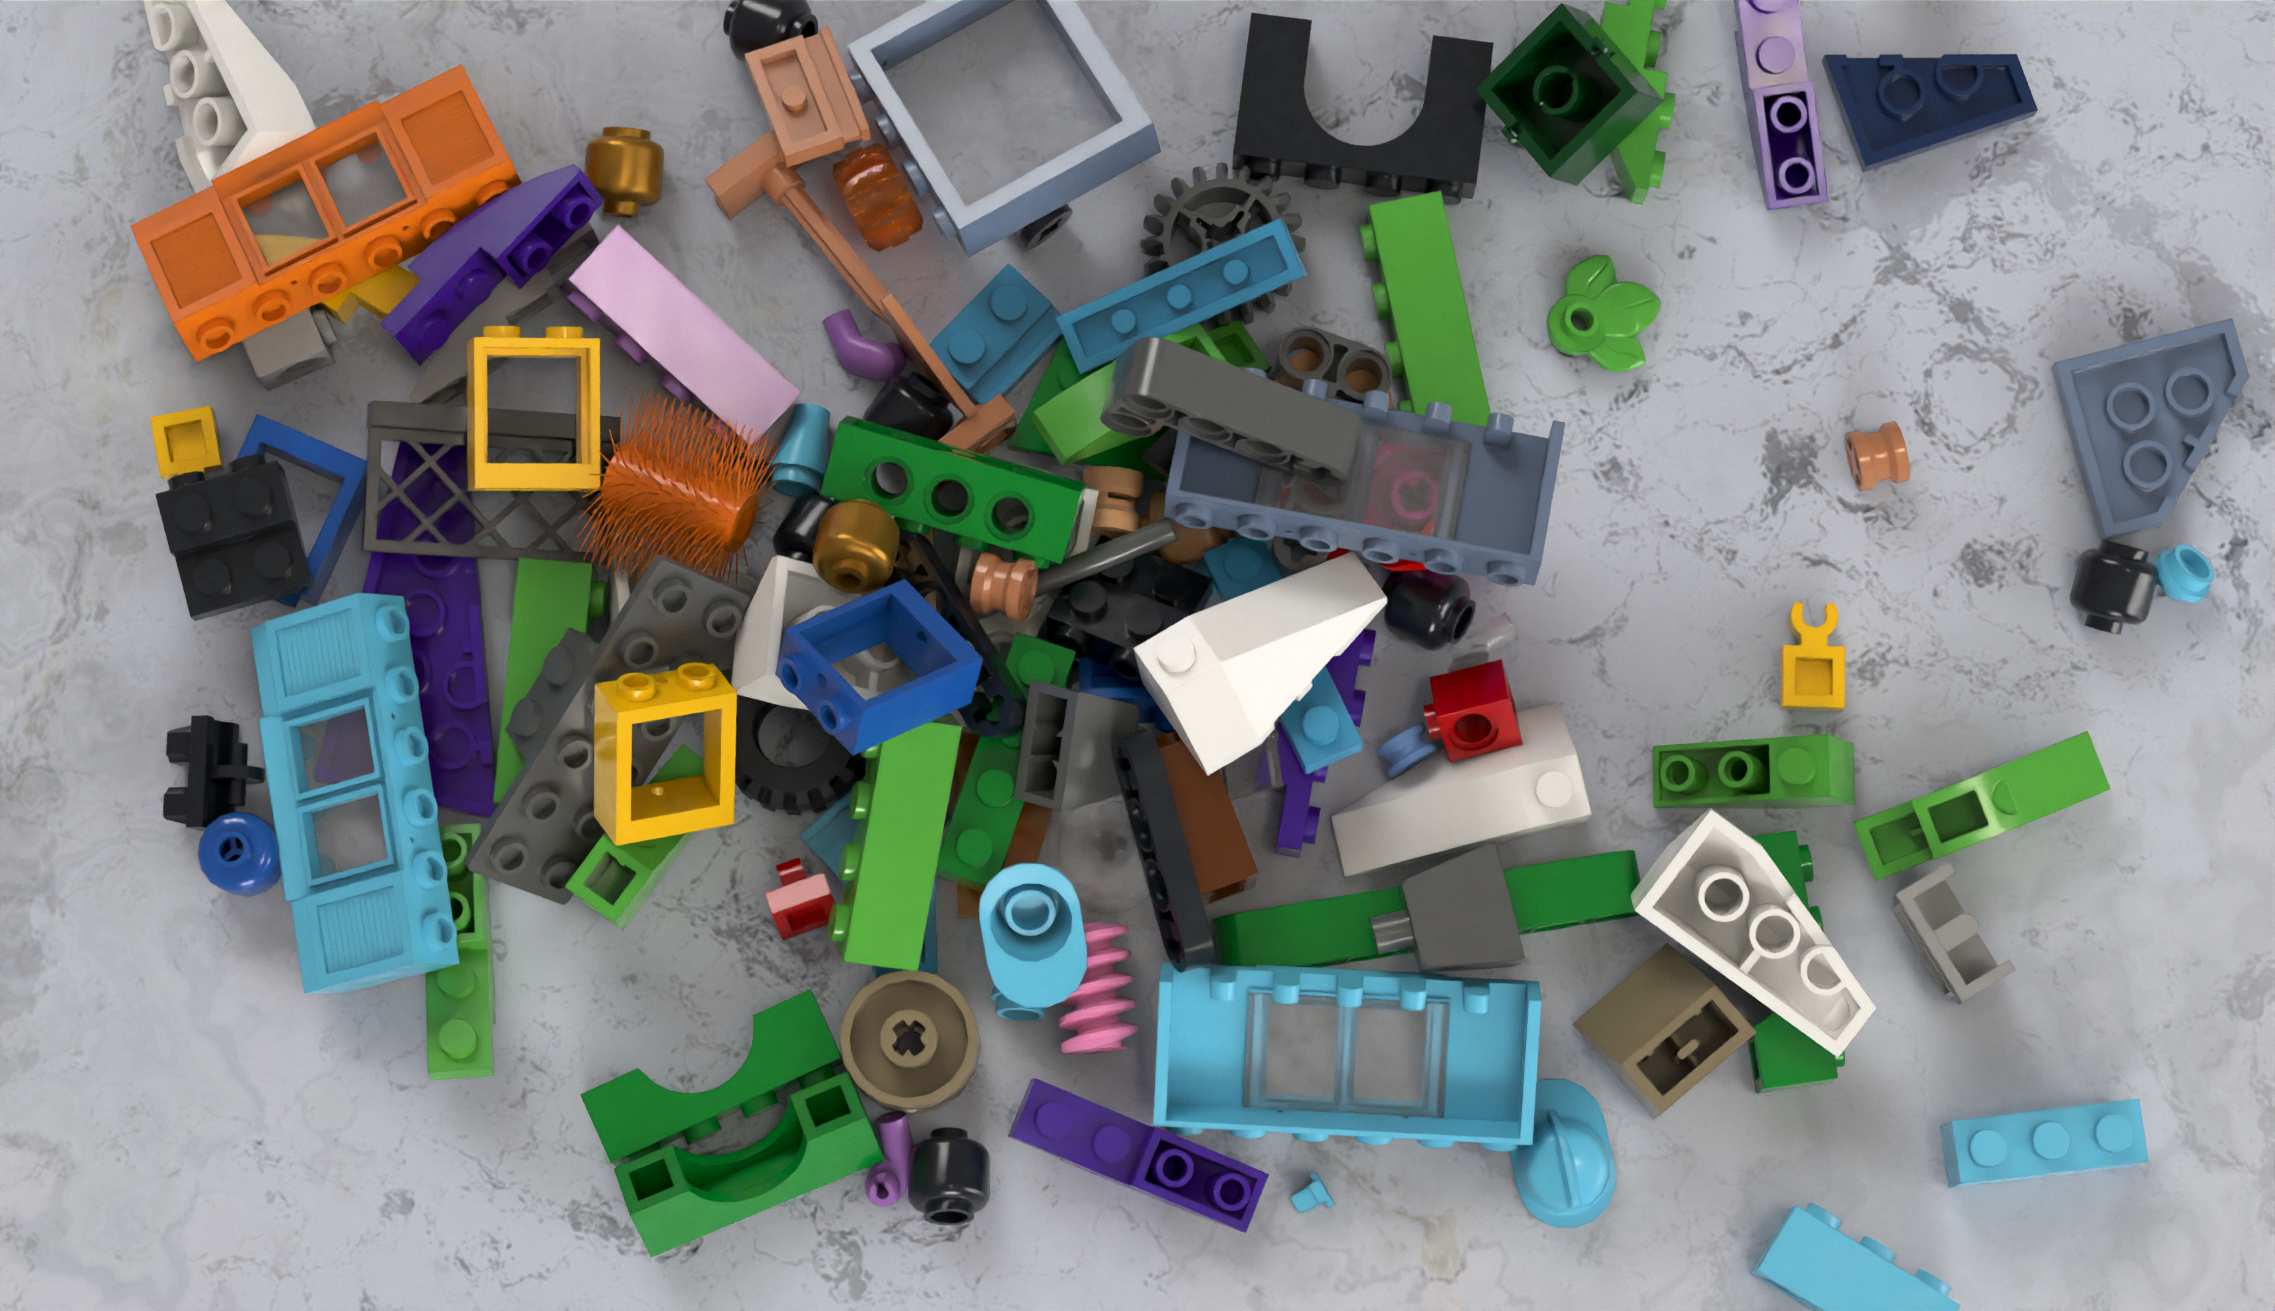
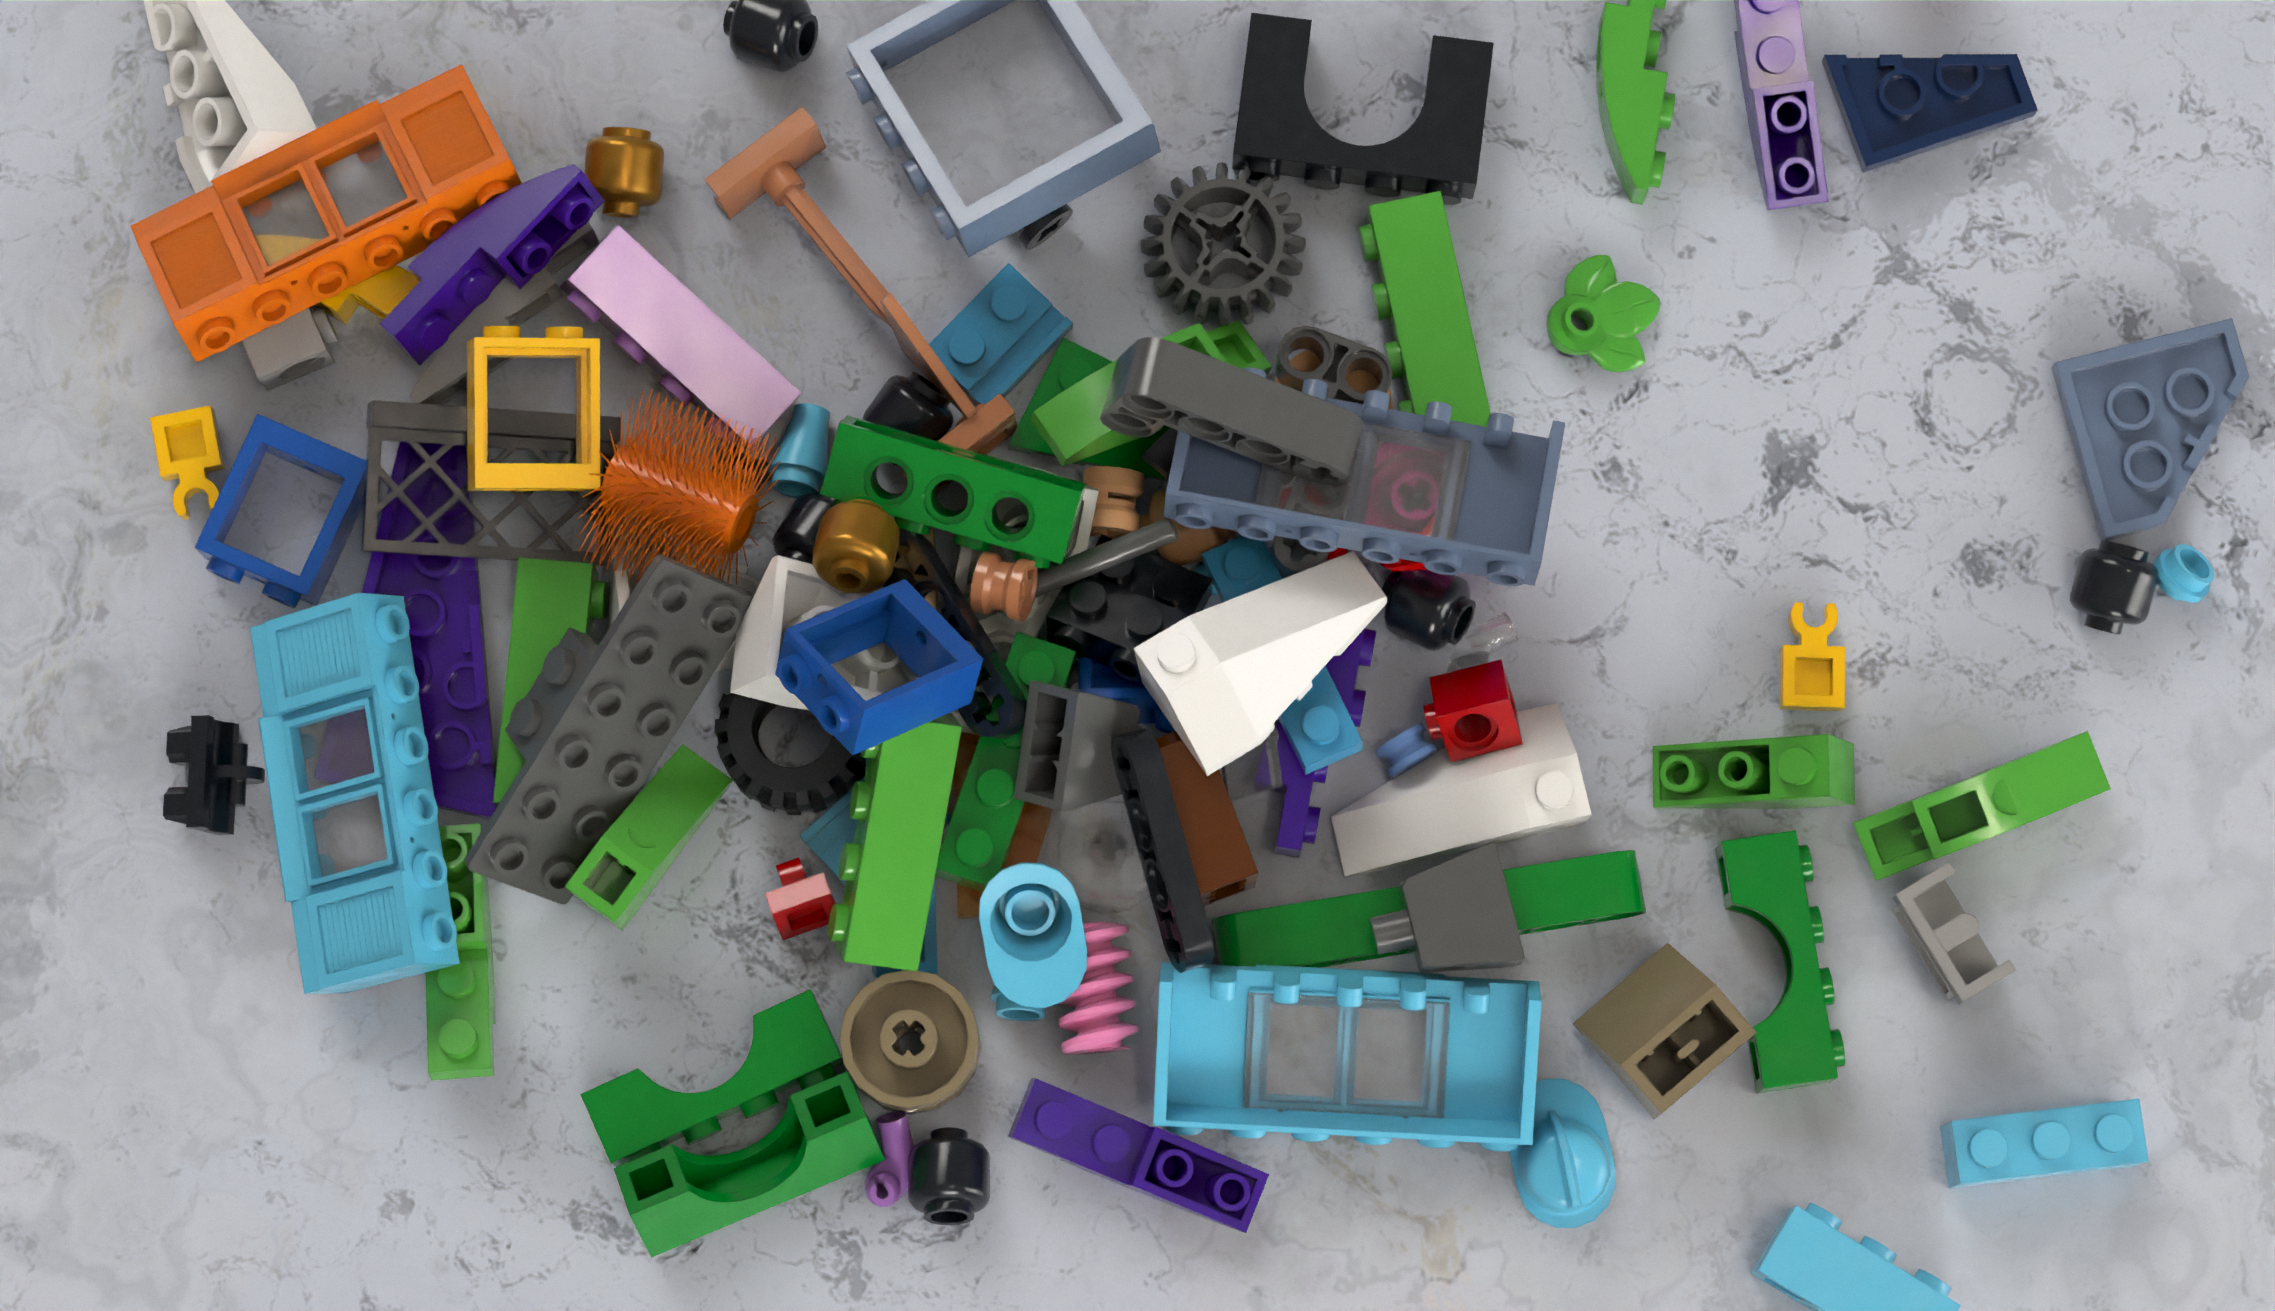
black plate [155,454,315,621] -> none
blue head [197,812,281,897] -> none
yellow window [594,662,737,846] -> none
nougat plate [744,26,871,168] -> none
medium lavender arm [822,309,906,381] -> none
clear orange gear [832,143,923,252] -> none
dark azure plate [1056,218,1307,374] -> none
medium azure piece [1290,1172,1336,1214] -> none
dark green brick [1475,3,1664,186] -> none
white wedge [1630,808,1876,1057] -> none
nougat wheel [1845,421,1910,492] -> none

